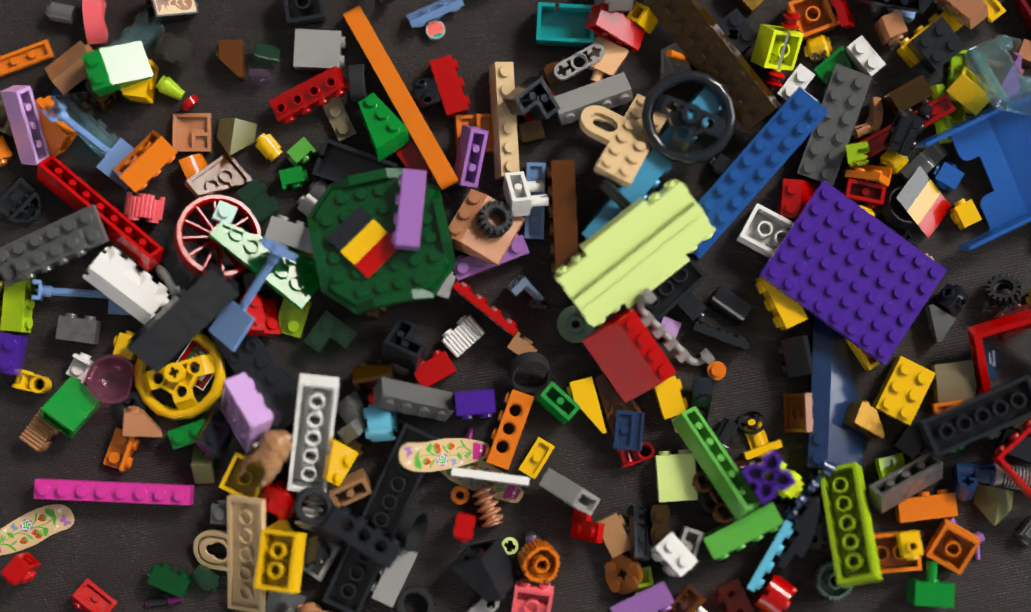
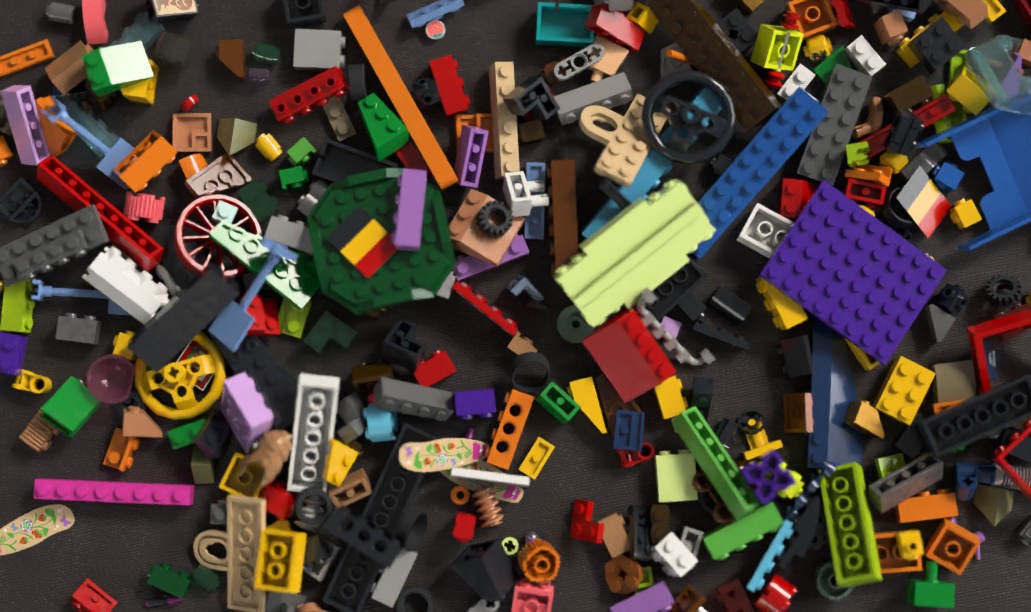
red brick [1,552,42,586] -> none
white bracket [66,352,95,382] -> none
lime cone [155,75,185,101] -> none
white brick [442,315,486,358] -> none
light grey brick [539,468,601,516] -> none
orange plate [707,361,726,380] -> none
black hinge [918,105,933,121] -> none

